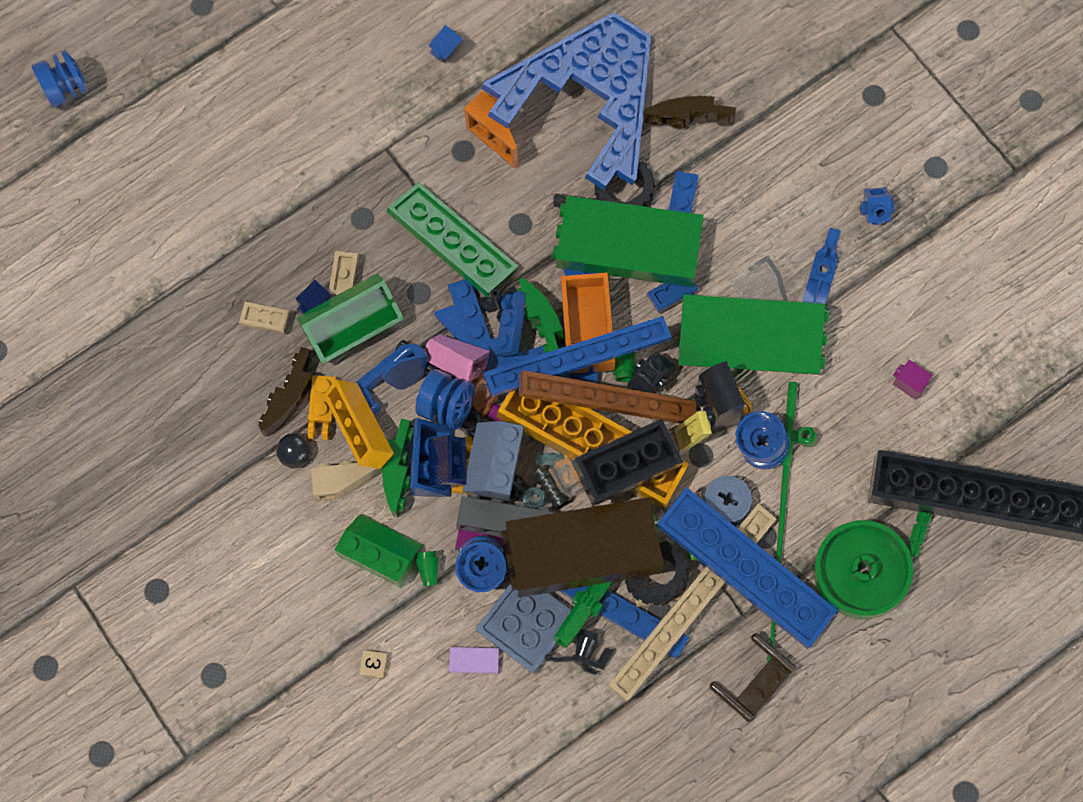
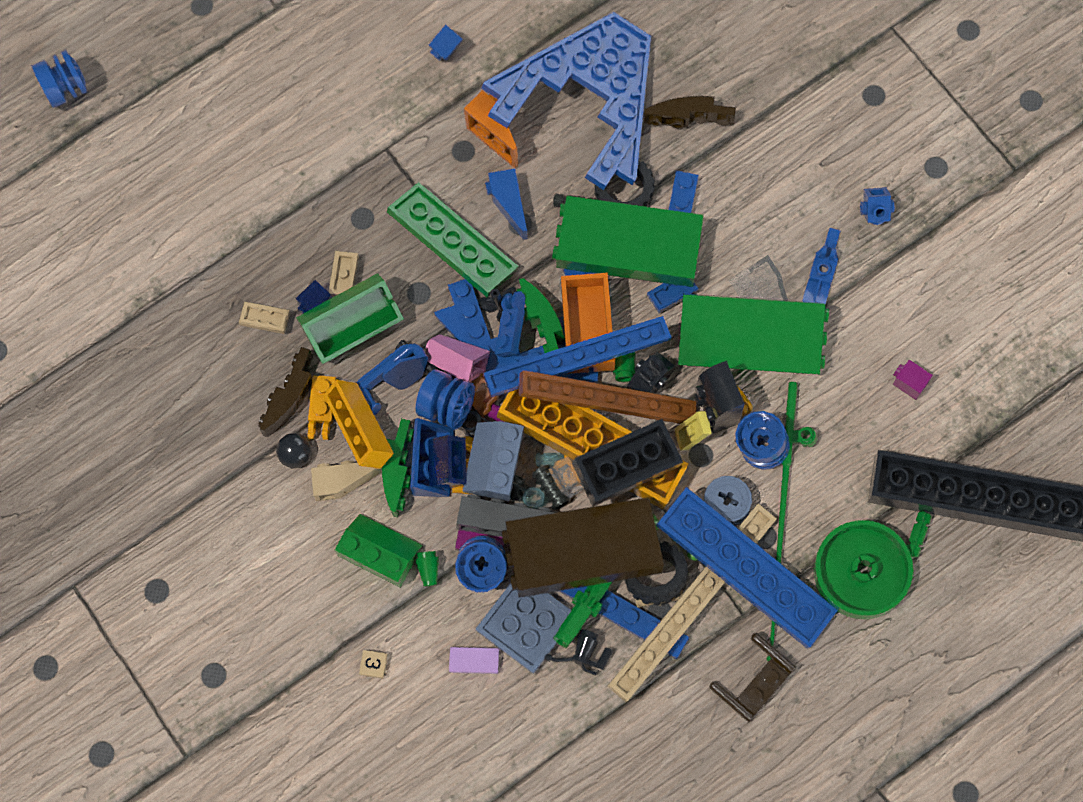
none -> blue slope [485,168,528,240]

